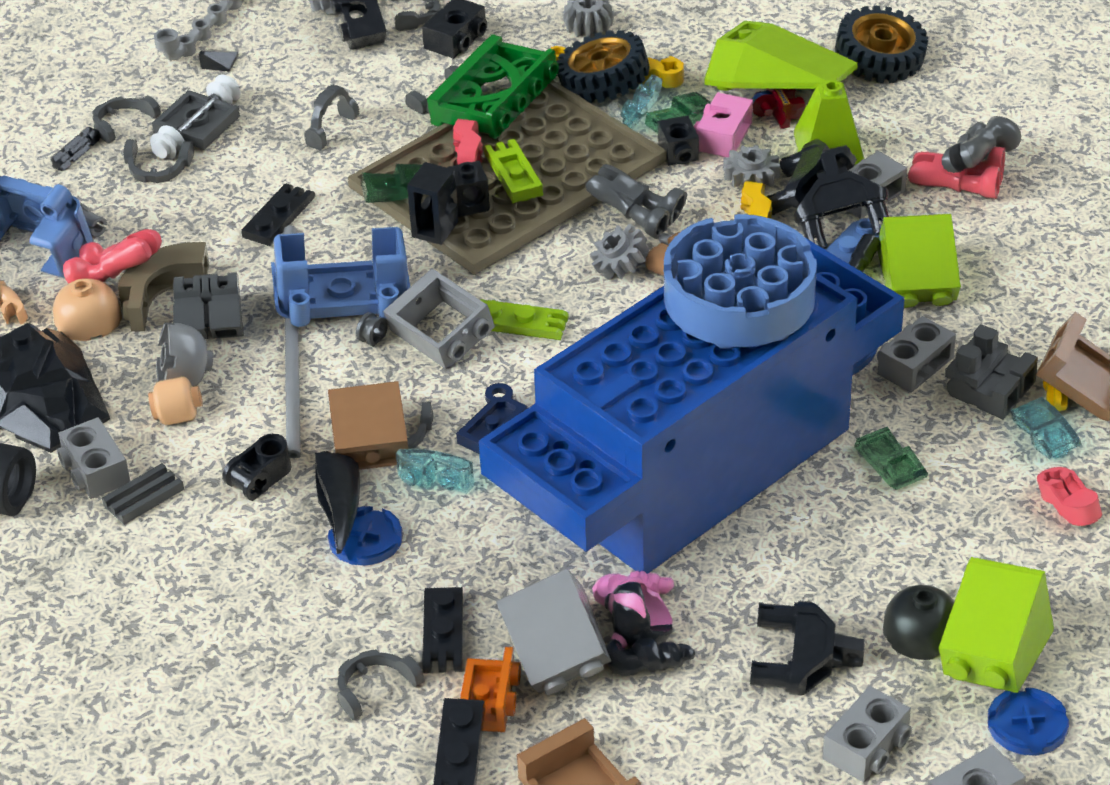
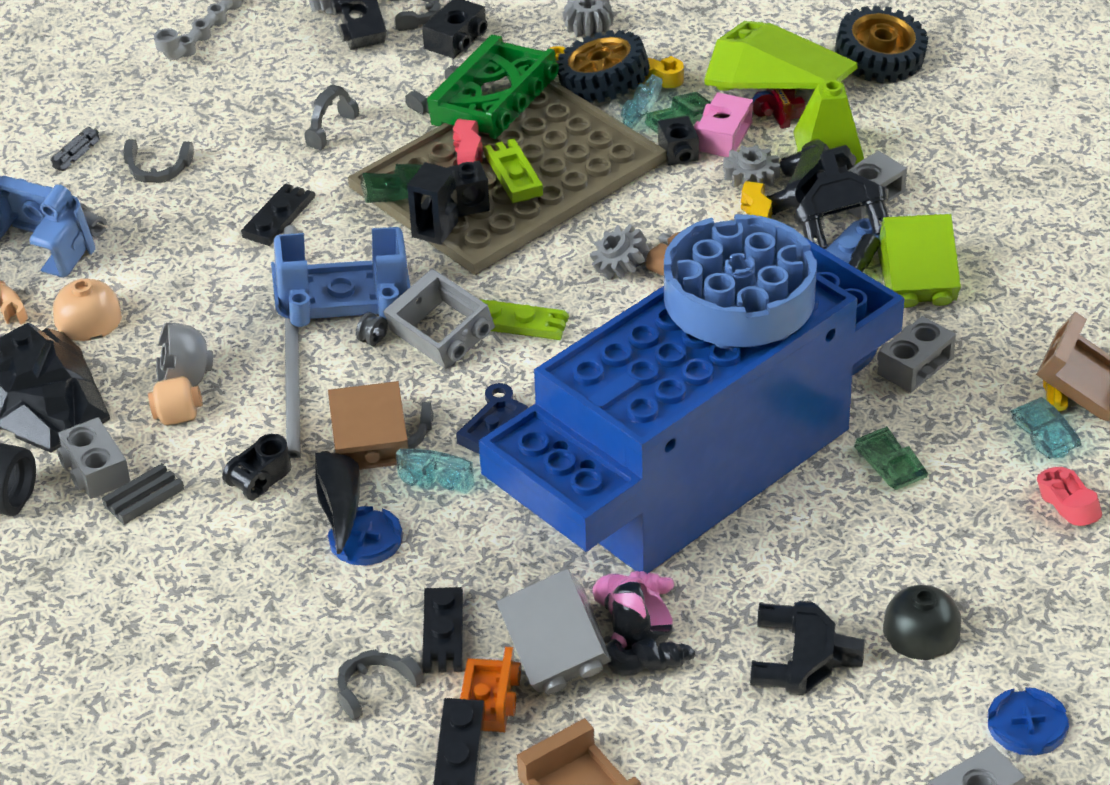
coral piece [63,229,162,283] -> none
dark grey piece [92,95,161,143] -> none
dark tan arch [118,242,209,332] -> none
dark grey plate [150,75,241,160] -> none
dark grey hips [173,272,244,339] -> none
slope [199,49,239,72] -> none
dark grey piece [586,164,687,239] -> none
light grey brick [823,685,912,782] -> none
coral piece [908,147,1005,199] -> none
lime slope [939,557,1054,693] -> none
dark grey piece [942,116,1021,173] -> none
dark grey hips [945,325,1038,420] -> none

